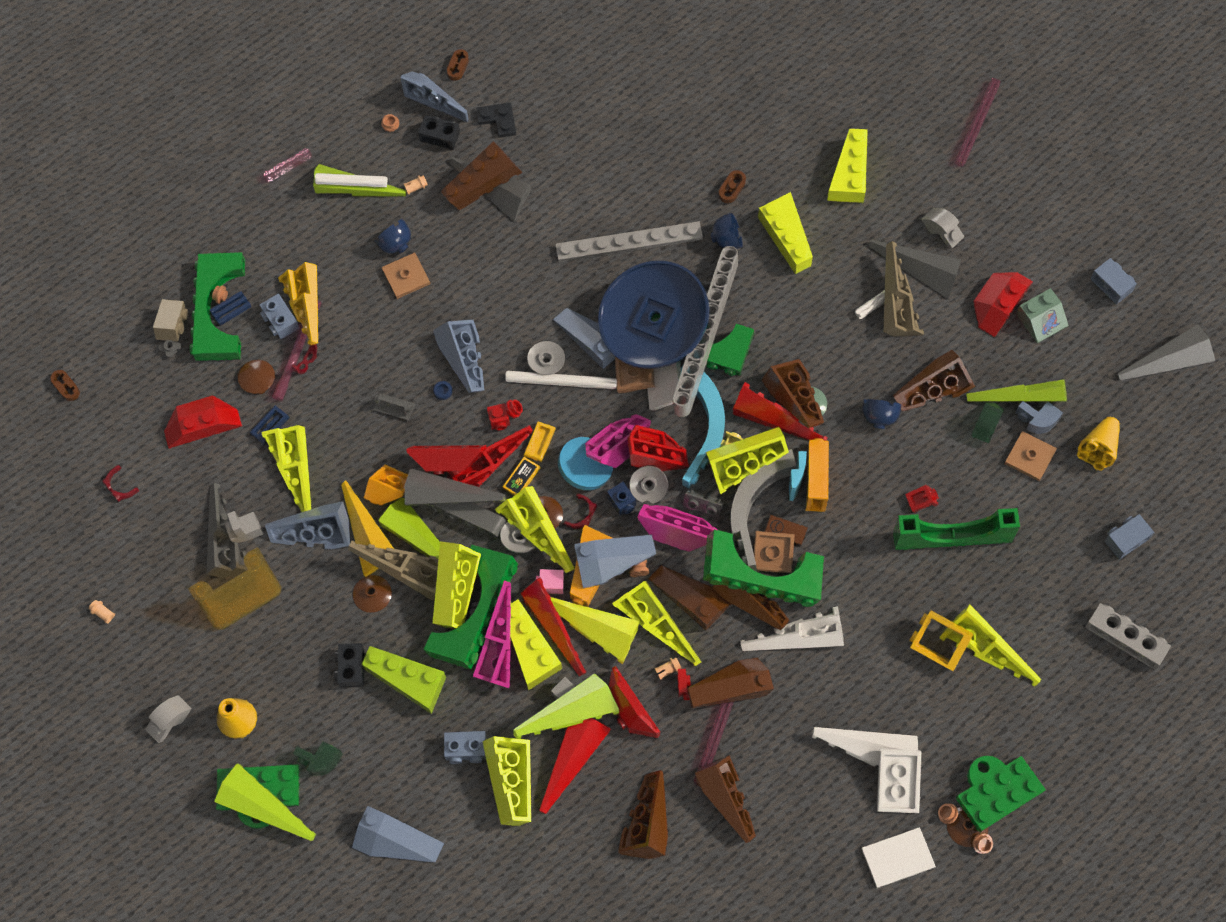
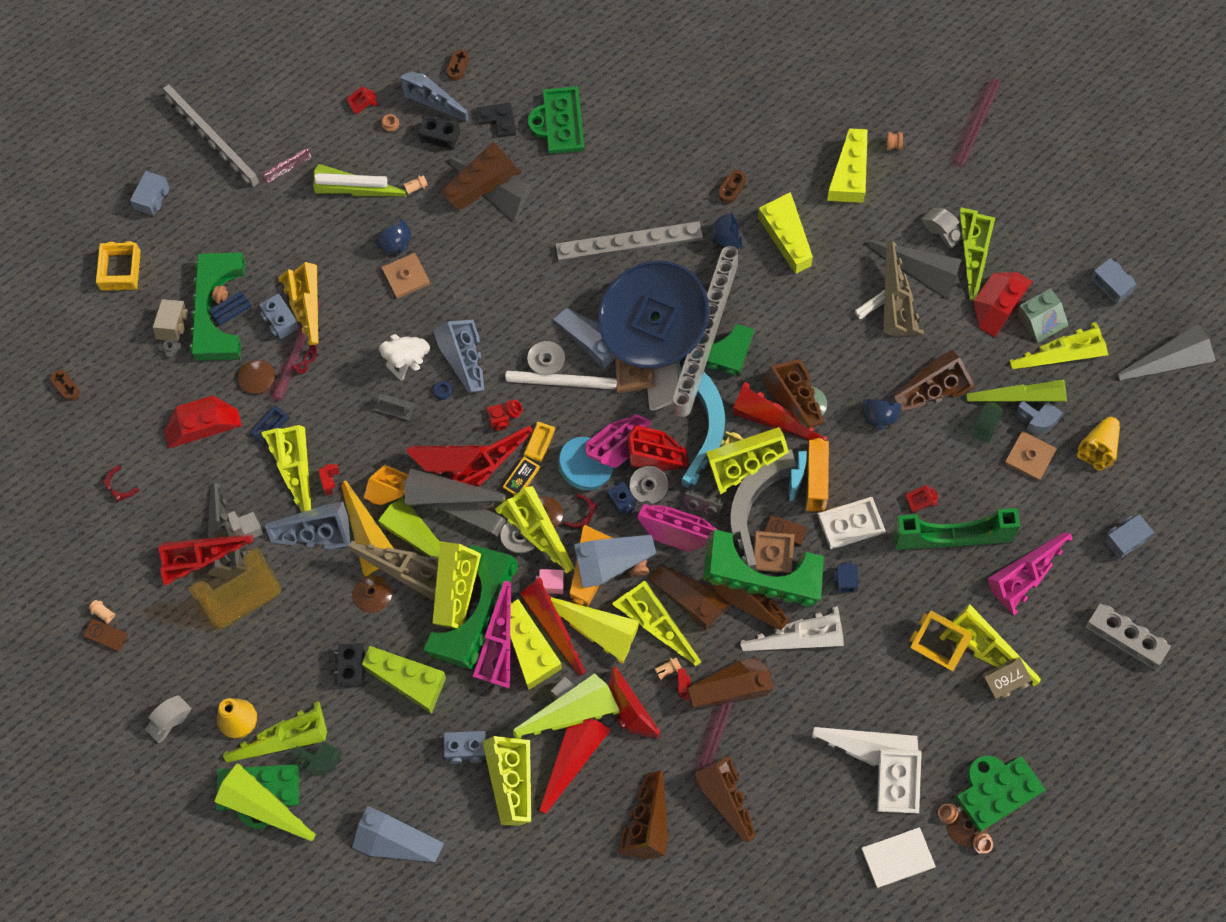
none -> reddish brown tile [83,618,128,652]
none -> yellow window [96,241,141,291]
none -> sand blue brick [130,171,169,216]
none -> red wedge [158,534,253,585]
none -> light grey plate [163,84,259,187]
none -> lime wedge [223,701,327,762]
none -> red bracket [318,464,340,496]
none -> red bracket [346,86,378,114]
none -> white piece [379,334,431,381]
none -> green plate [528,86,585,154]
none -> white tile [817,497,886,550]
none -> dark blue brick [833,562,858,593]
none -> nougat wheel [886,132,903,150]
none -> lime wedge [960,207,995,302]
none -> dark tan brick [982,657,1032,699]
none -> dark pink wedge [988,532,1072,615]
none -> neon yellow wedge [1010,322,1108,369]

